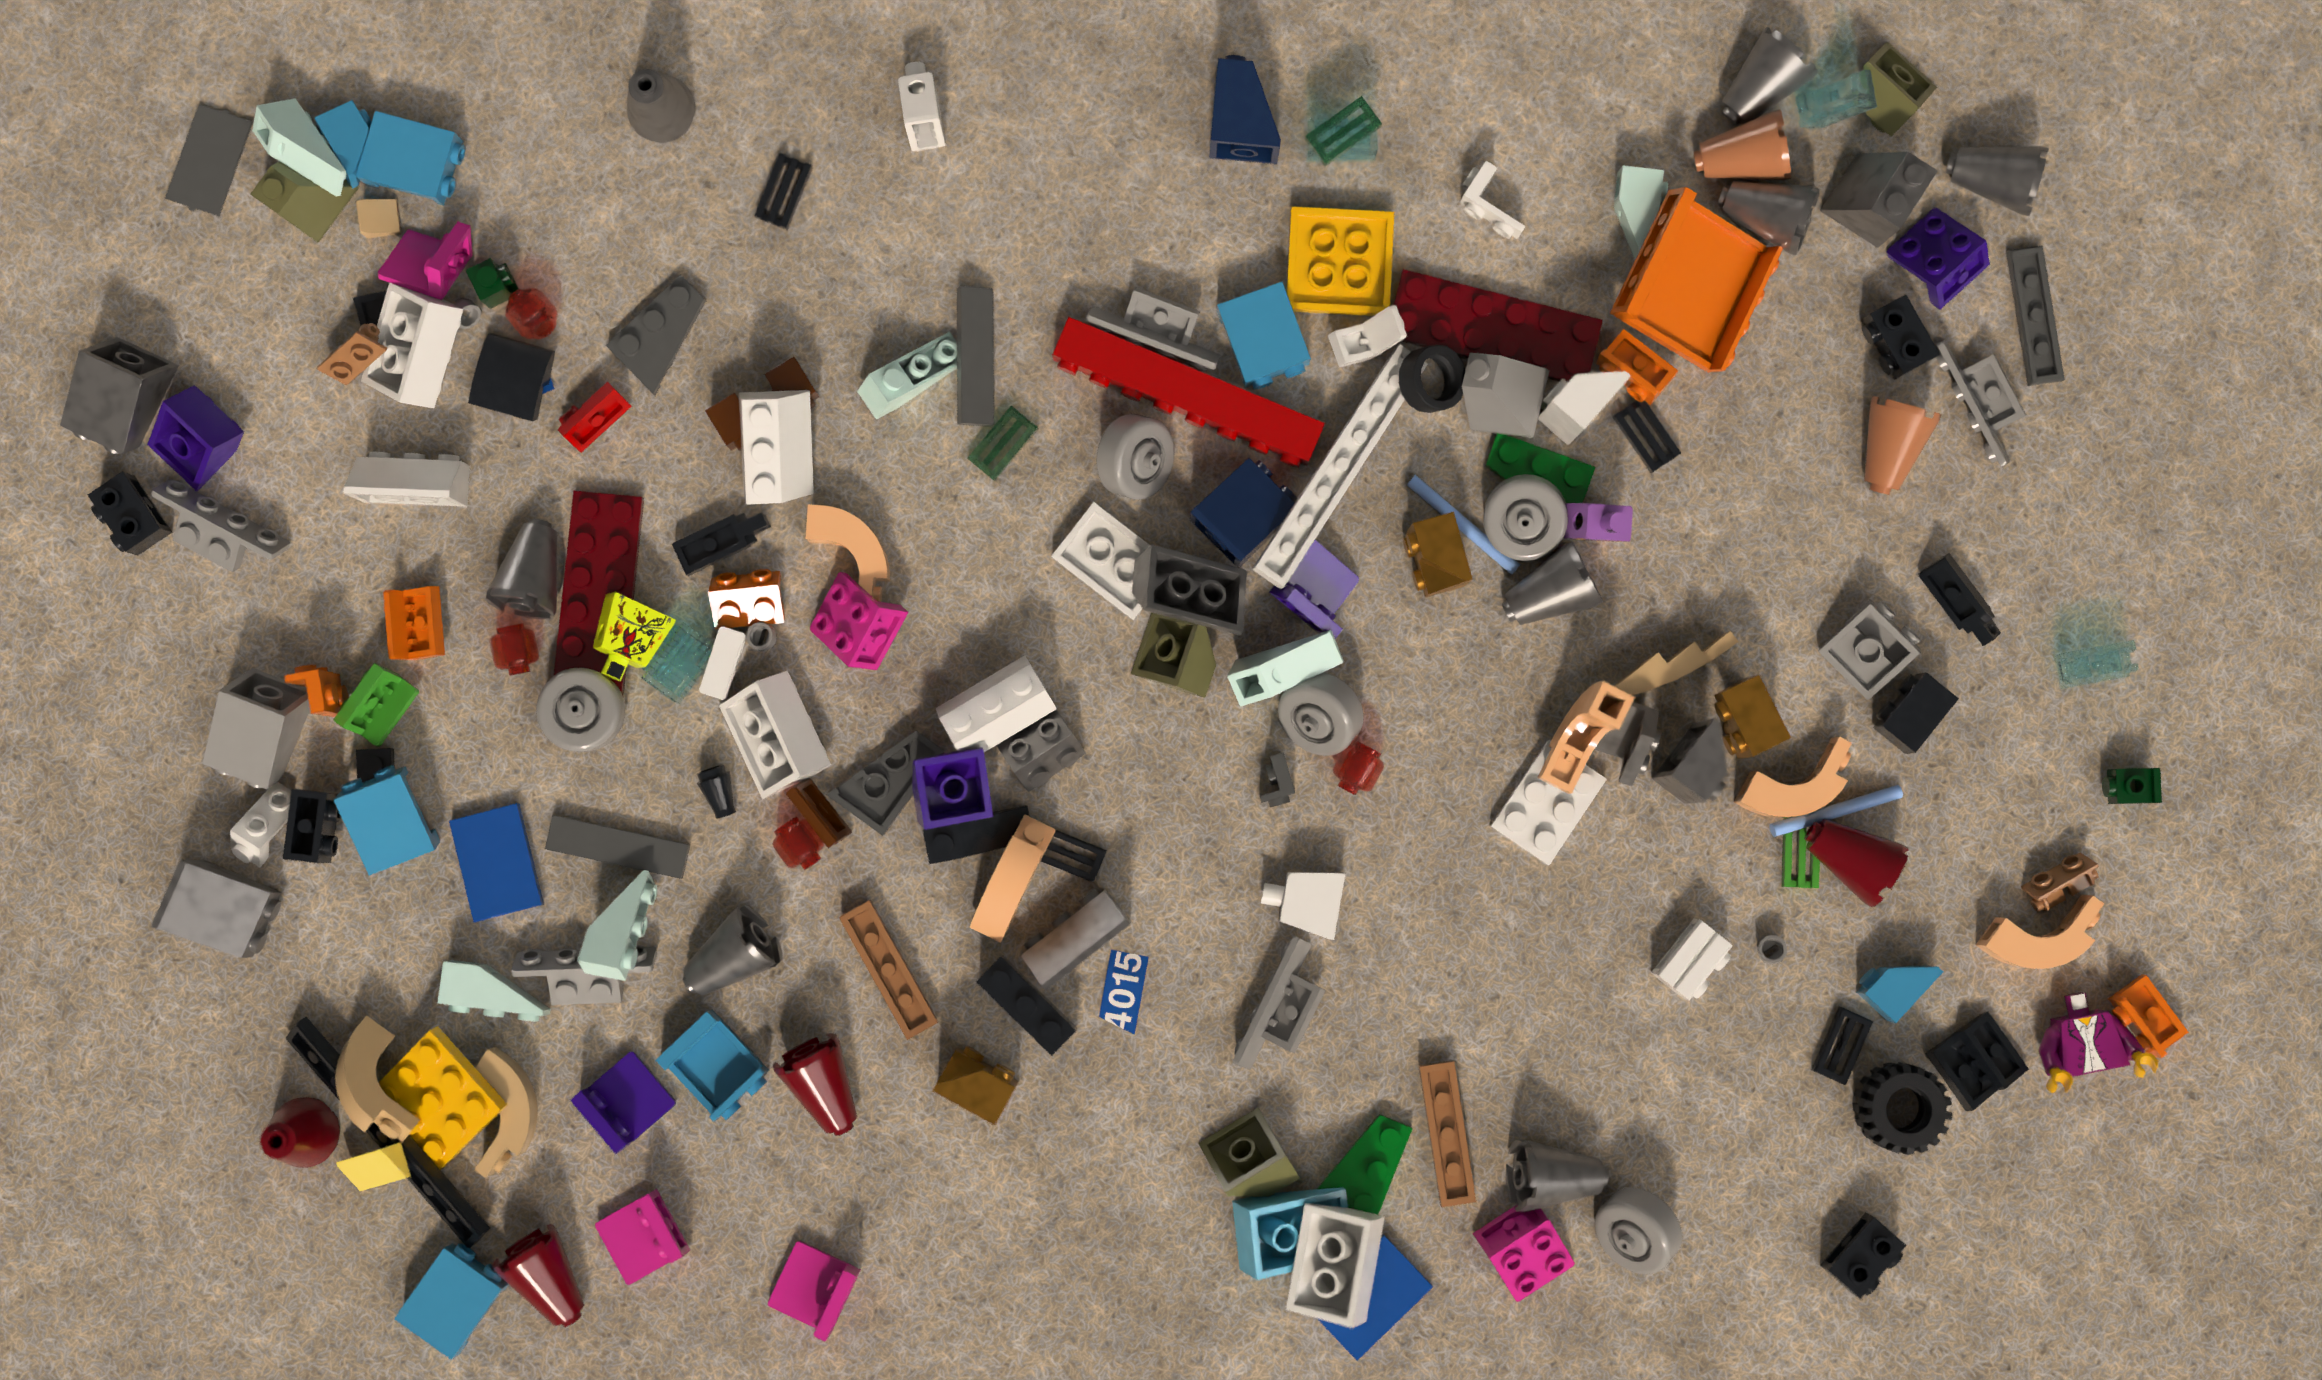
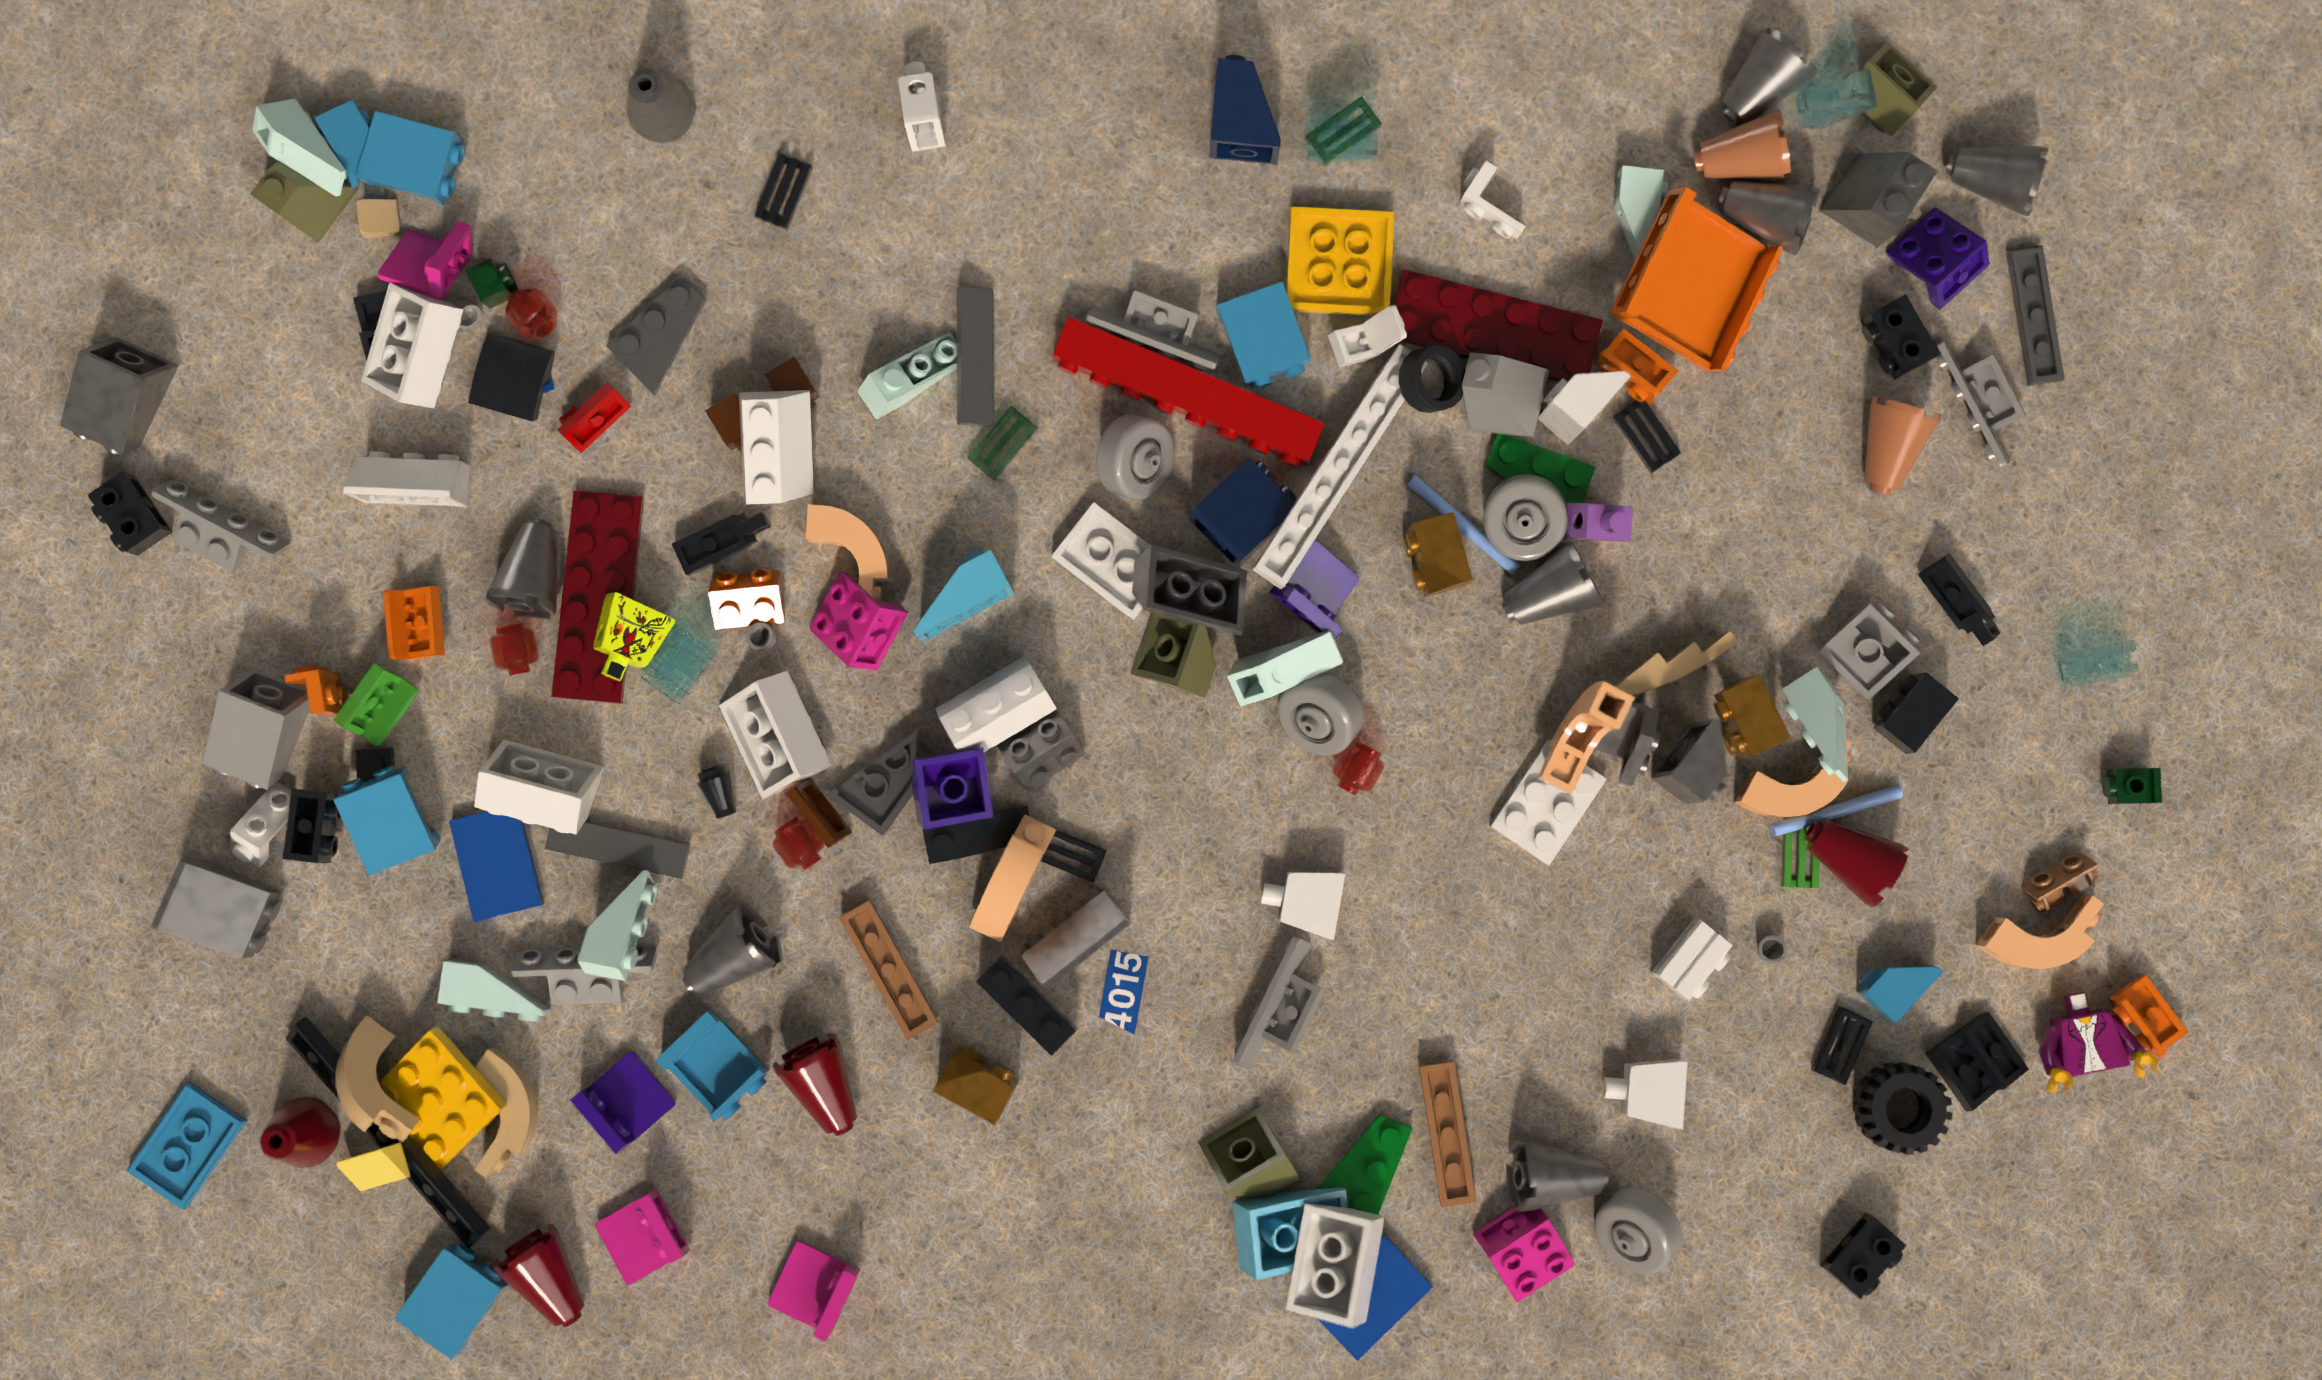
dark purple slope [147,385,244,492] -> none
dark grey piece [165,104,253,217] -> none
medium nougat hinge [317,323,387,386] -> none
light grey wheel [536,668,625,752] -> none
white slope [699,627,746,700] -> none
dark grey bracket [1259,752,1295,808] -> none
none -> dark azure tile [126,1082,247,1210]
none -> white slope [474,739,604,834]
none -> medium azure slope [913,549,1014,642]
none -> white torso [1603,1059,1687,1129]
none -> light aqua slope [1781,666,1848,782]

